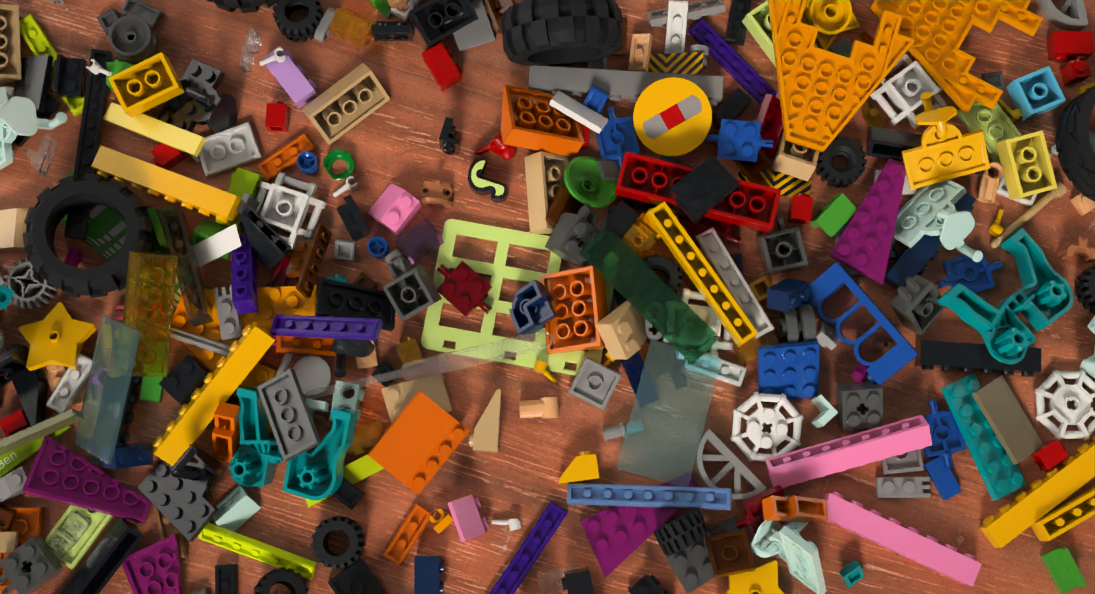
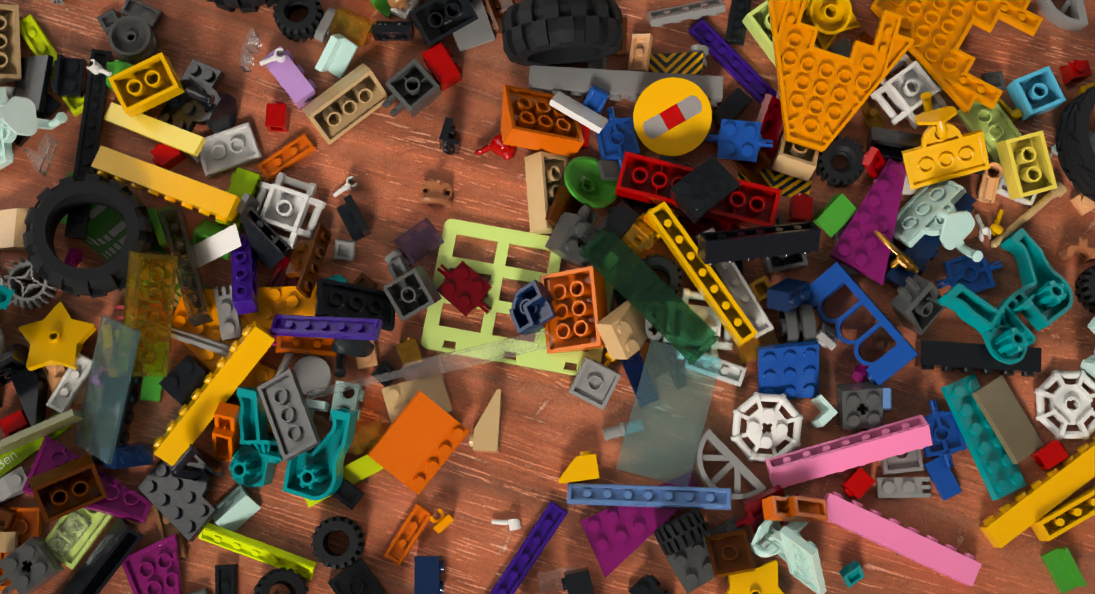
blue wheel [297,151,320,175] -> none
green piece [323,149,354,180] -> none
bright pink slope [367,183,422,237] -> none
blue wheel [367,236,389,259] -> none
bright pink slope [448,494,489,542] -> none
black animal [467,157,508,203] -> none
light nougat piece [519,397,559,419] -> none
yellow hand [534,360,557,383] -> none
white tile [664,0,689,54] -> none
red brick [1047,31,1094,62] -> none
none -> reddish brown slope [27,454,107,523]
none -> light aqua panel [315,34,358,79]
none -> dark grey hinge [382,58,442,118]
none -> black brick [698,221,821,265]
none -> red brick [840,467,875,499]
none -> red plate [862,146,886,180]
none -> pearl gold piece [874,230,919,274]
none -> medium blue tile [883,388,892,412]
none -> white hand [975,214,991,242]

